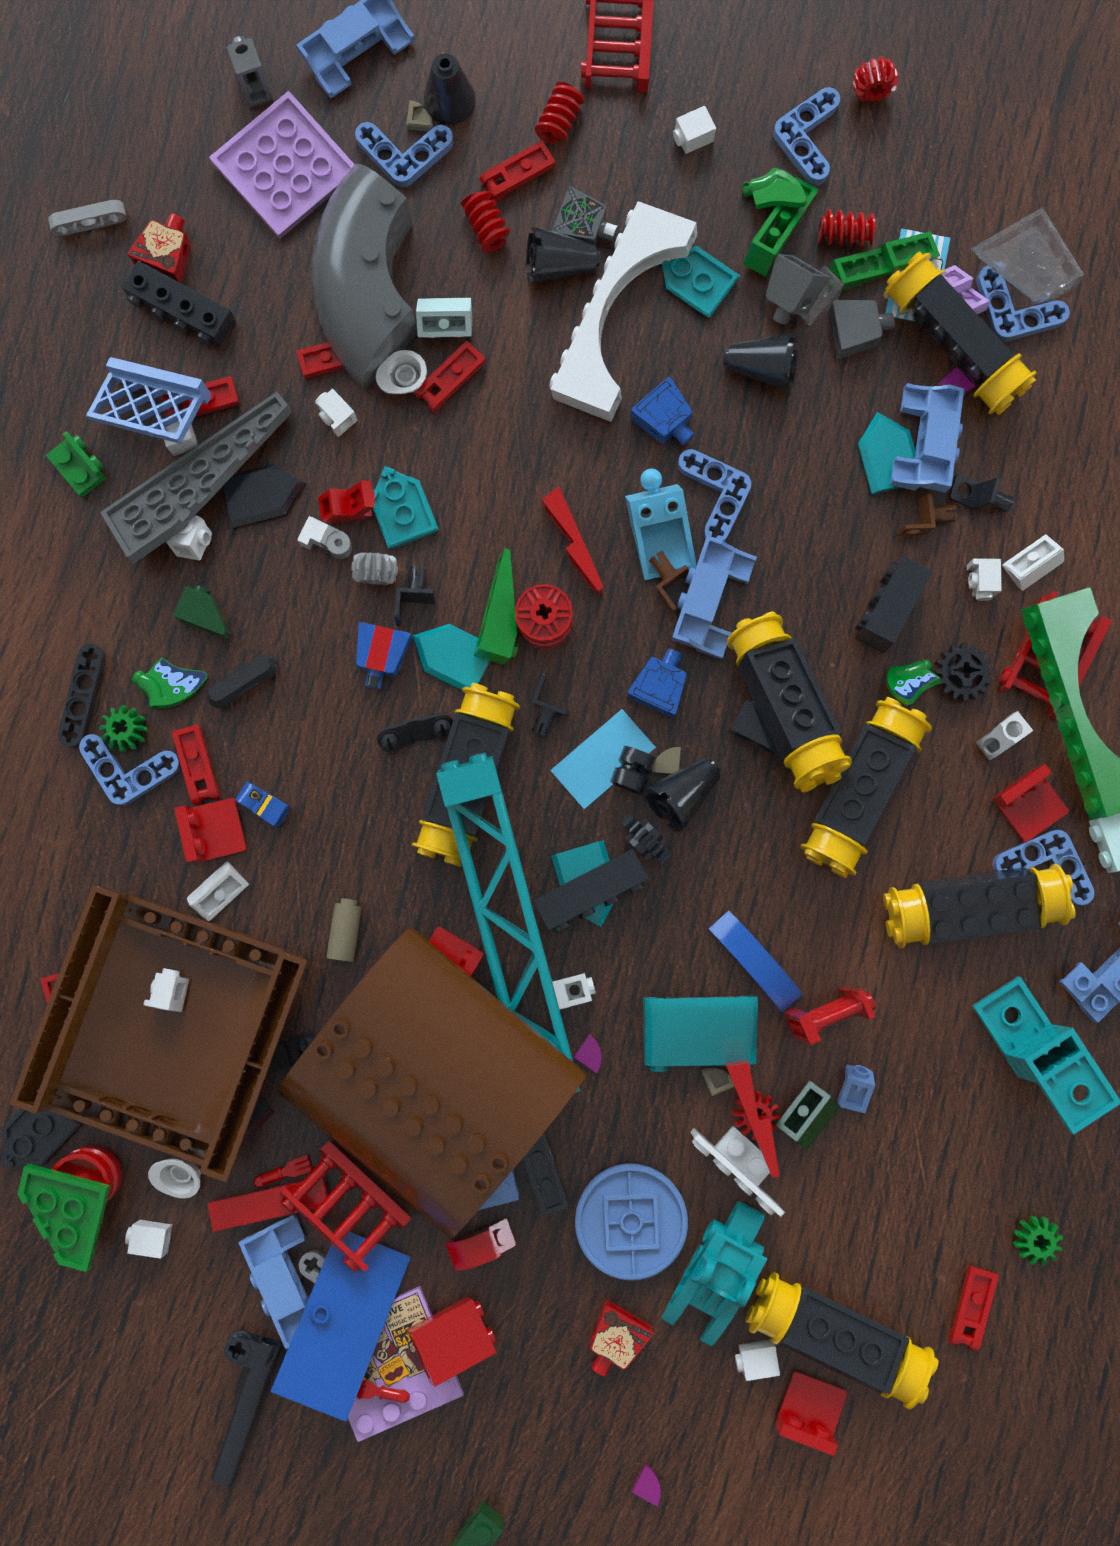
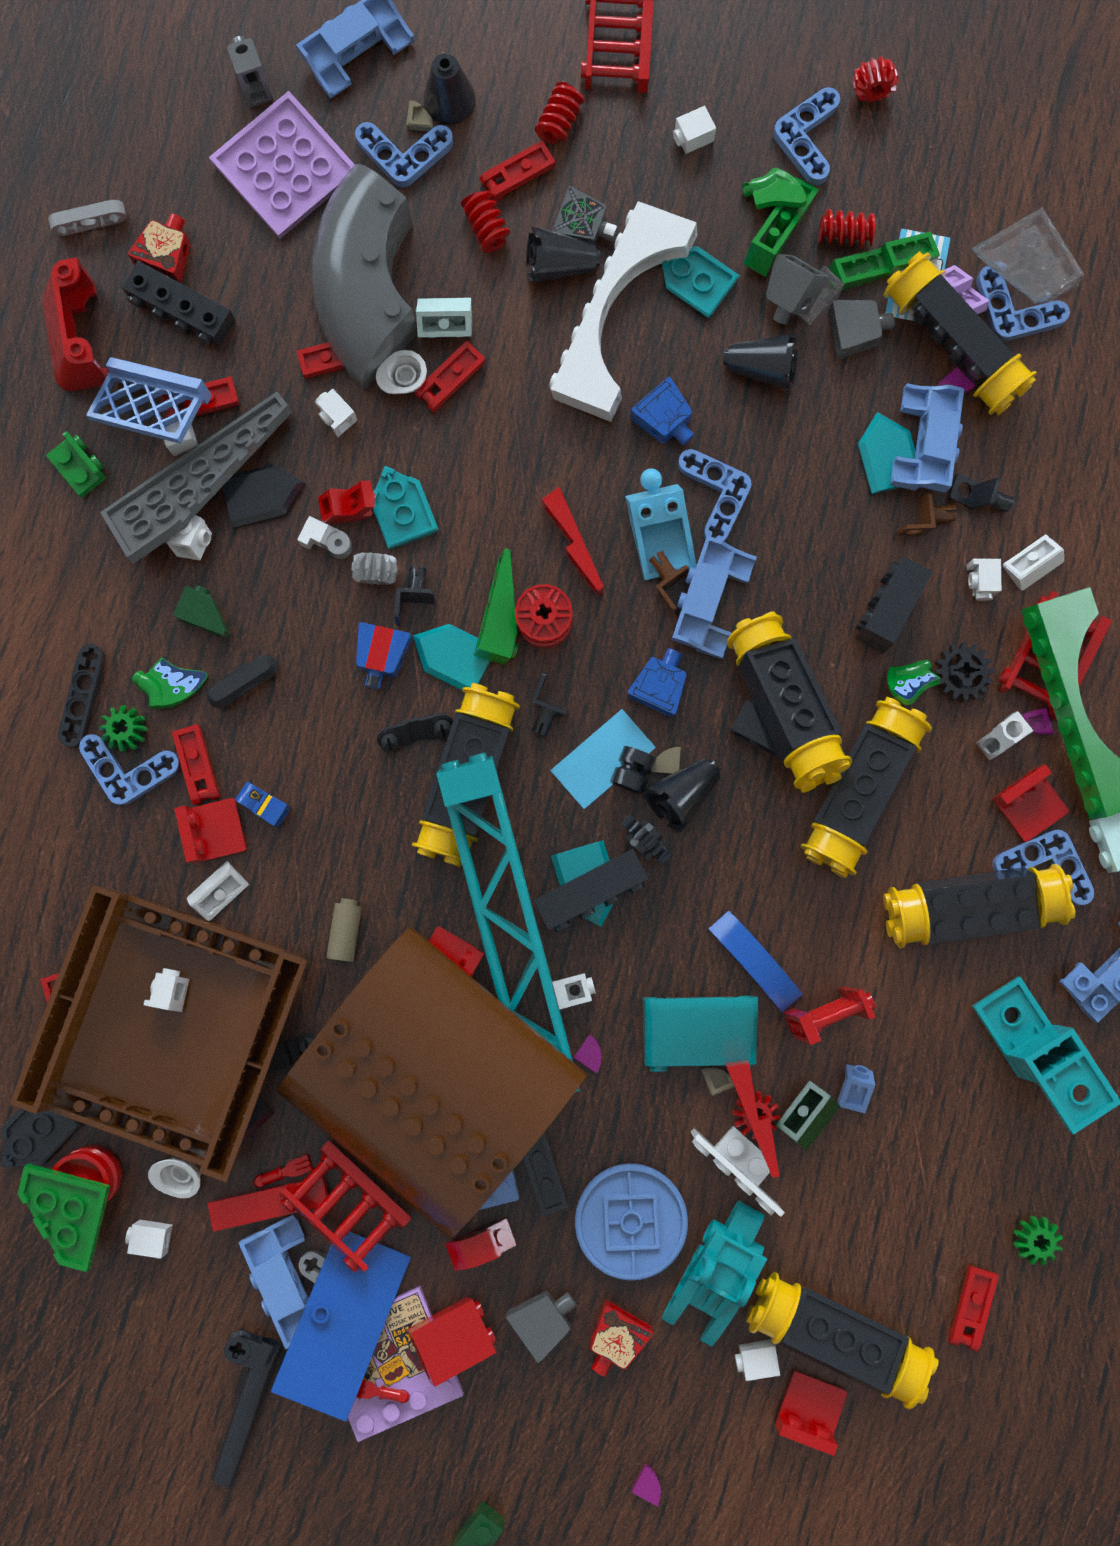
none -> red windscreen [42,257,109,391]
none -> dark grey torso [506,1291,578,1363]
none -> magenta tile [1021,707,1054,736]

